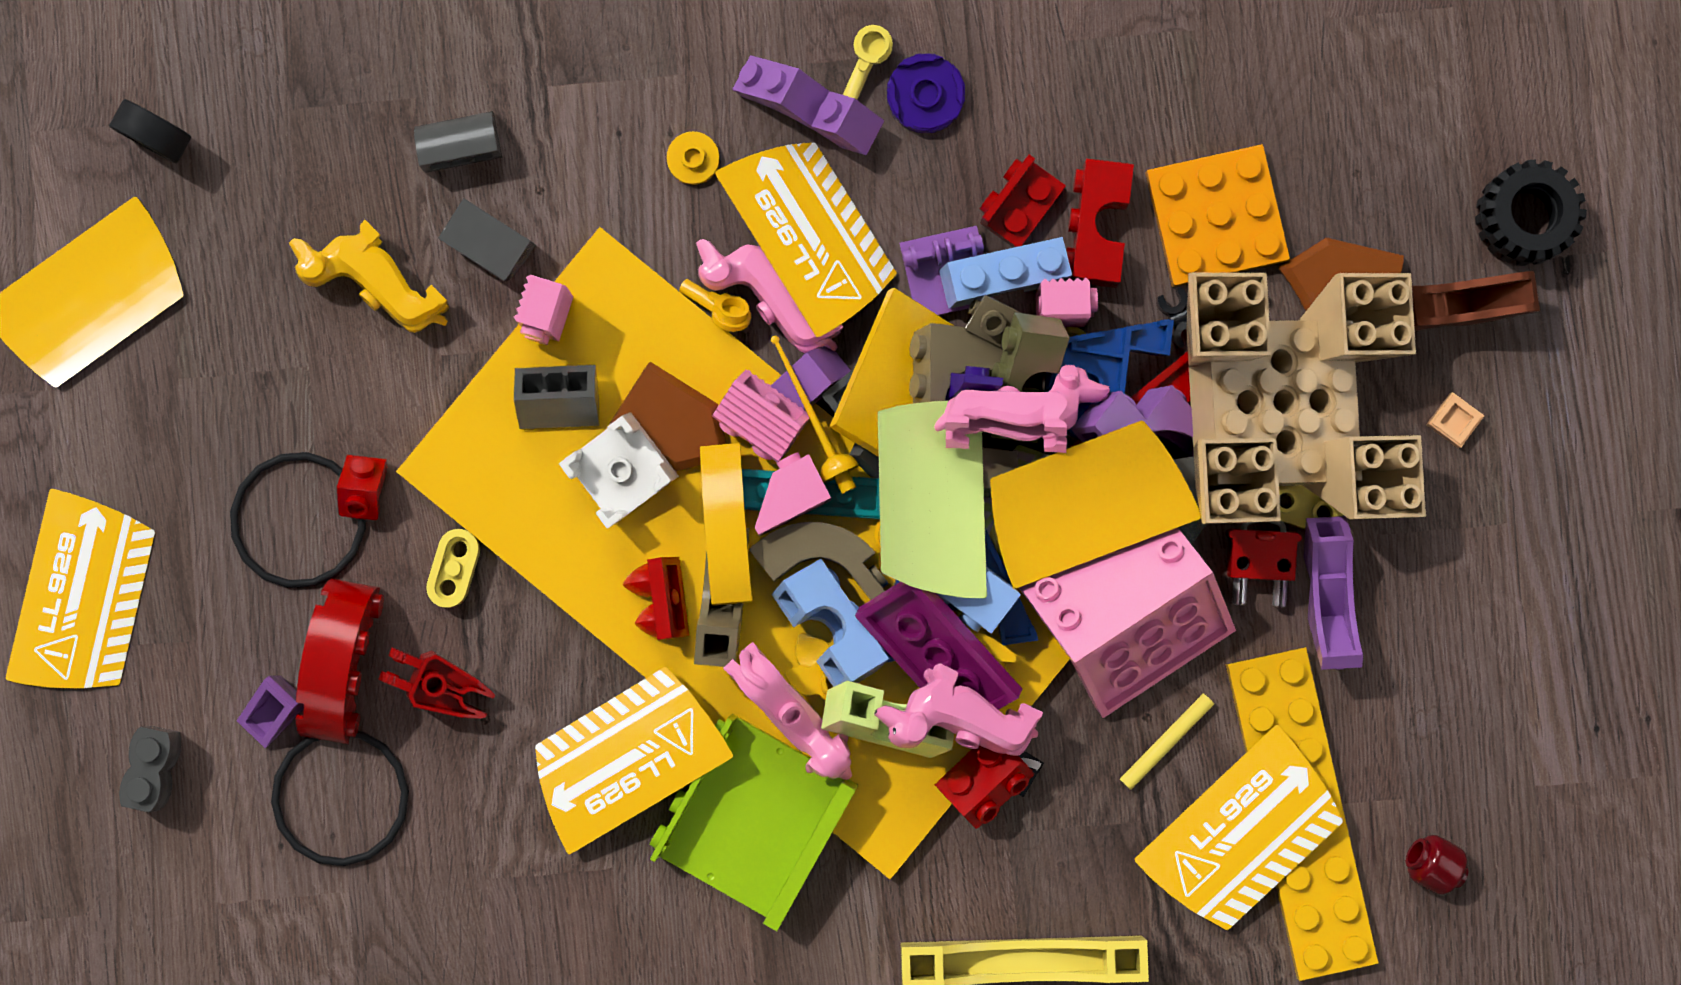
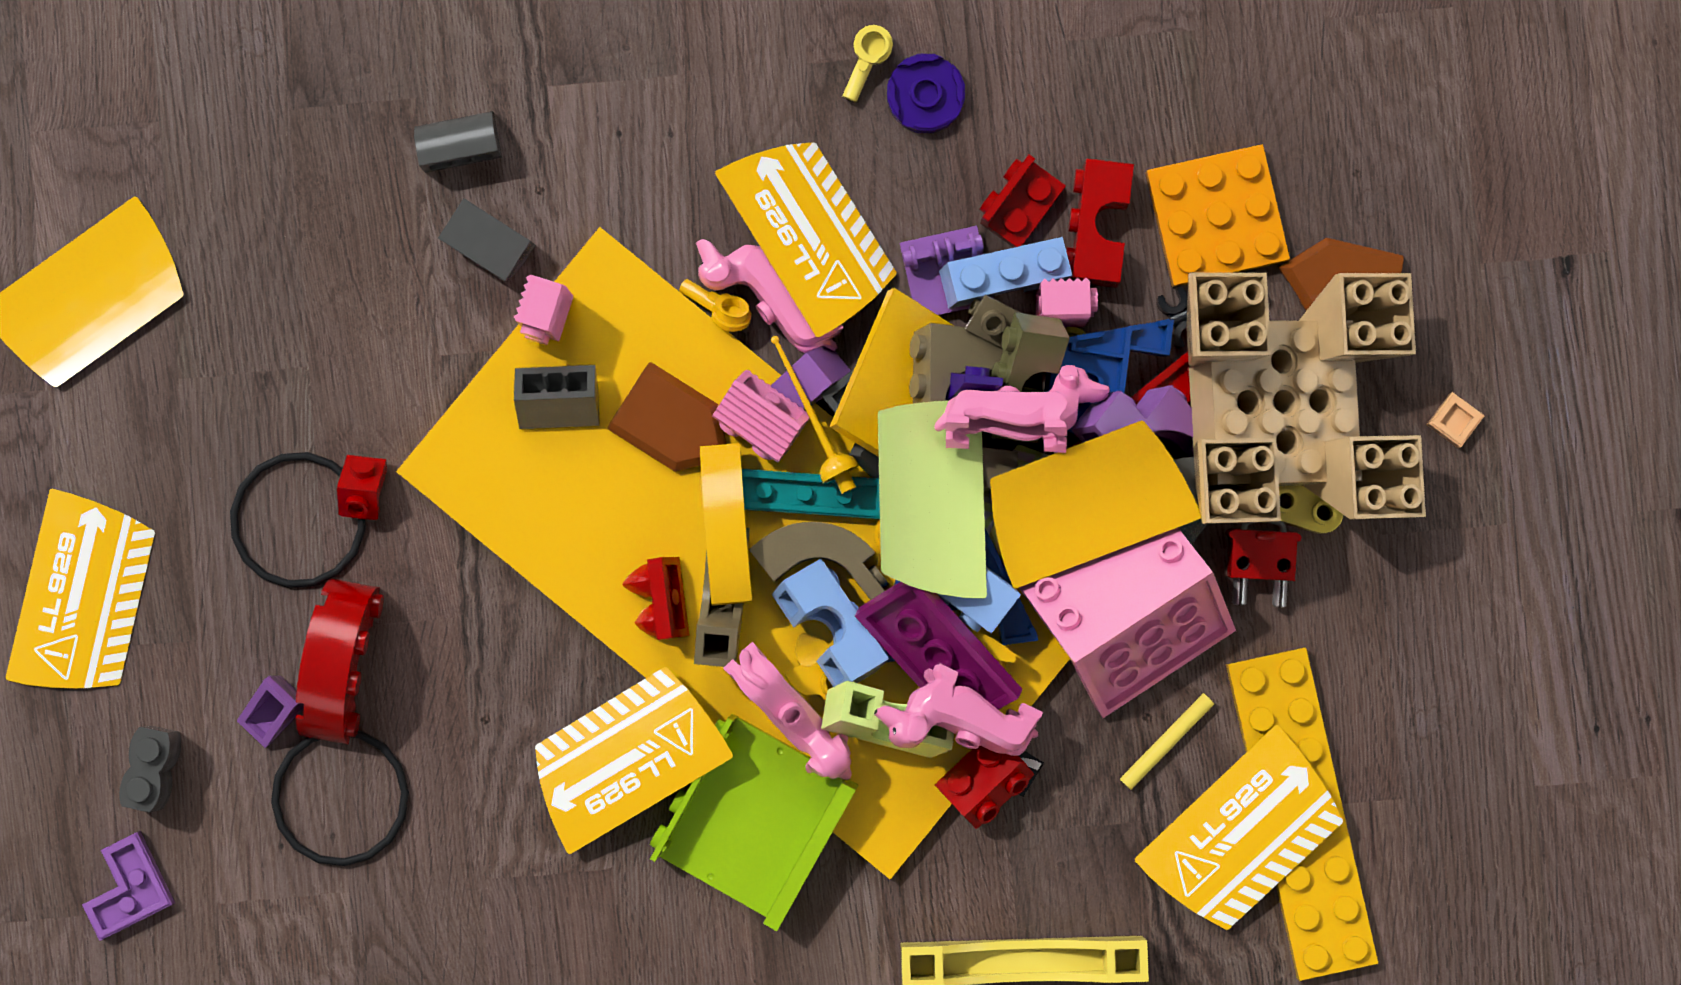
black tyre [109,99,191,164] -> none
yellow animal [289,220,449,333] -> none
red hinge [378,647,495,718] -> none
light yellow plate [426,529,480,608] -> none
white panel [559,412,679,529] -> none
yellow piece [667,131,720,185] -> none
medium lavender arch [732,55,884,155] -> none
bright pink slope [755,452,831,537] -> none
medium lavender arch [1303,516,1363,670] -> none
dark red head [1405,835,1469,895] -> none
copper arch [1412,271,1540,331] -> none
black tyre [1475,159,1587,266] -> none
none -> medium lavender tile [82,831,175,941]

